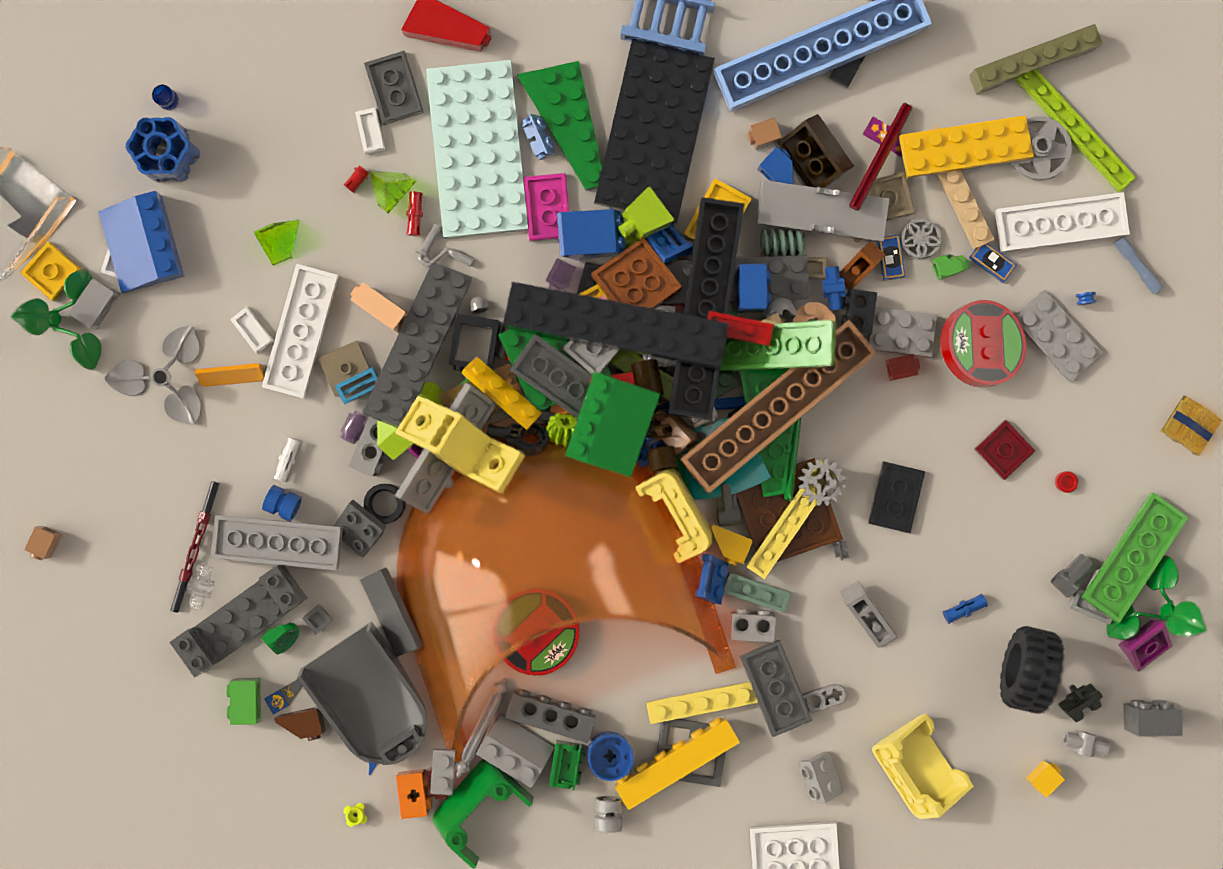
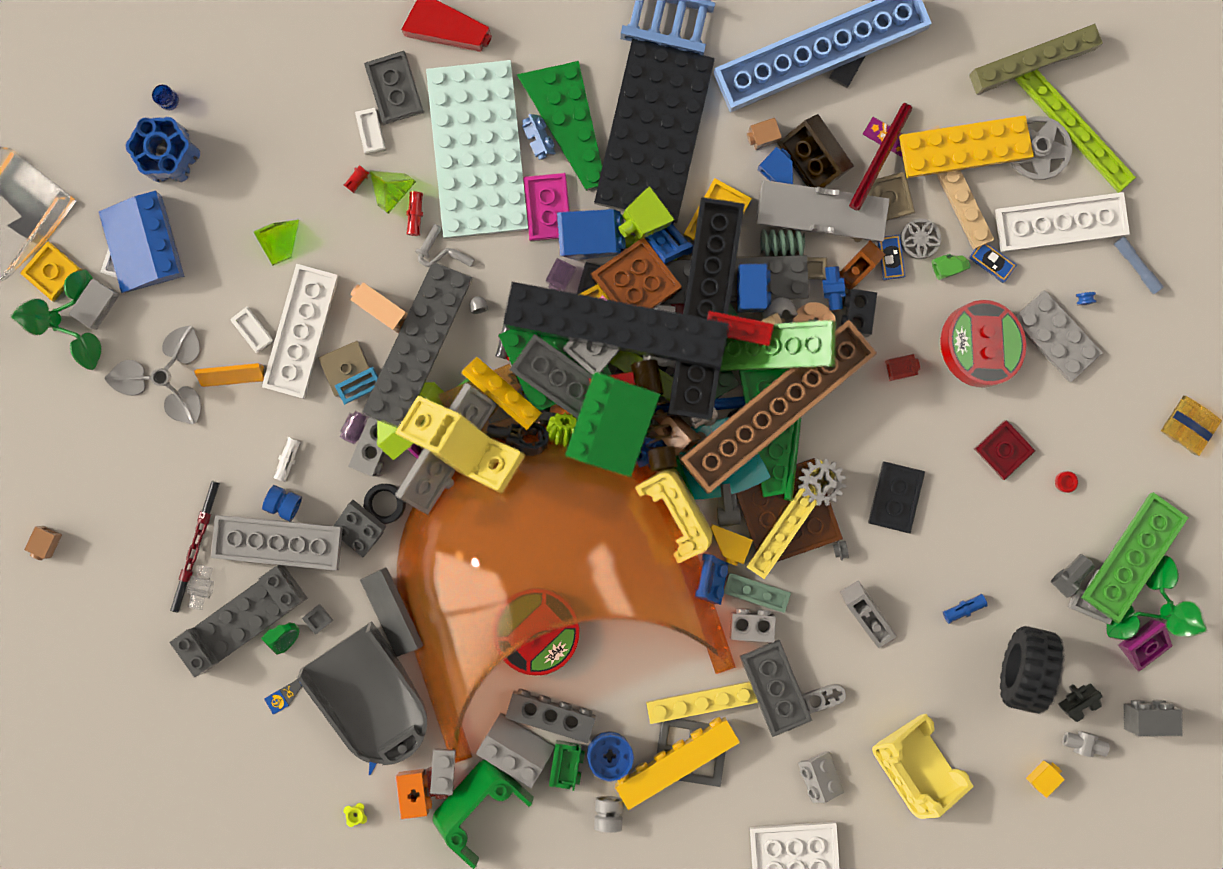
bright green brick [226,678,261,725] -> none
reddish brown slope [274,707,326,741] -> none
black window [449,314,501,372] -> none
light grey wheel [454,678,509,778] -> none
light grey plate [868,307,937,358] -> none

